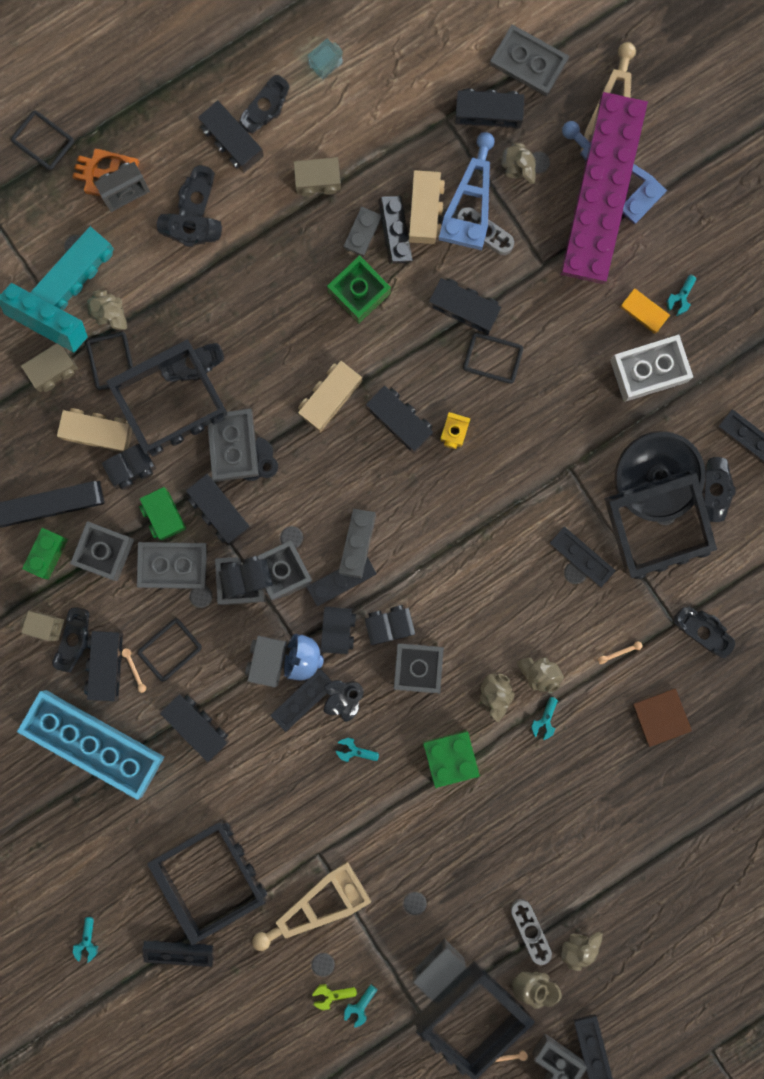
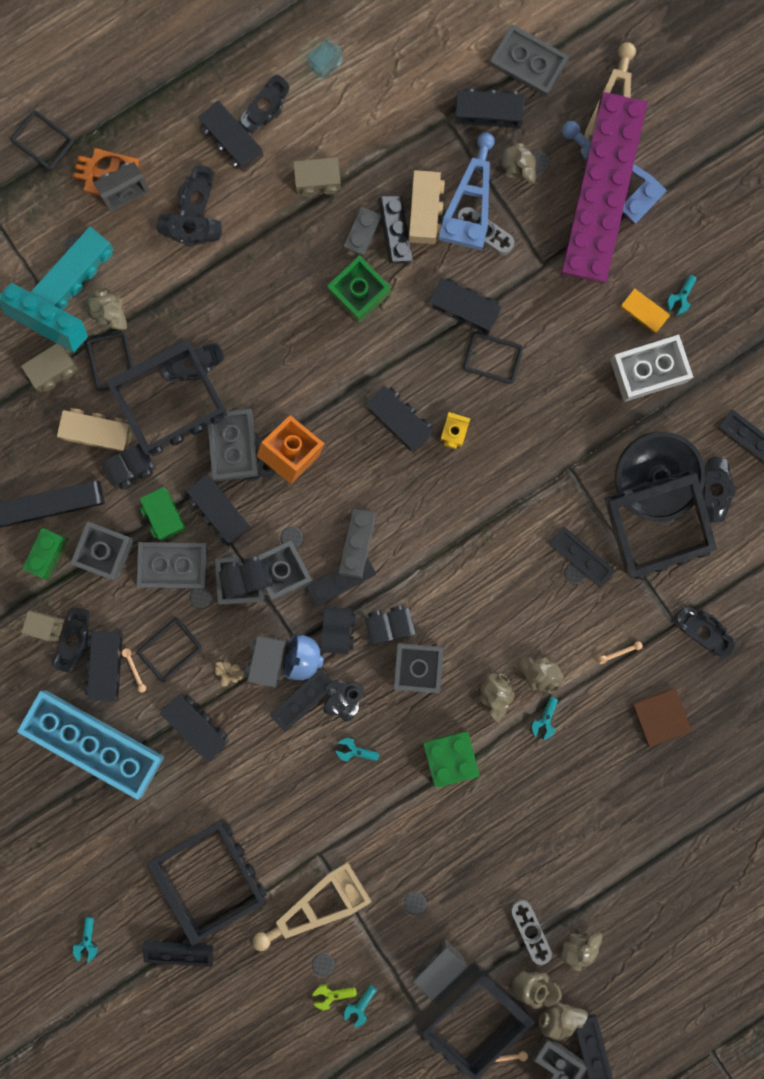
tan brick [298,361,362,432] -> none
none -> tan plant [215,661,243,686]
none -> orange brick [257,415,325,484]
none -> dark tan head [539,1003,588,1040]

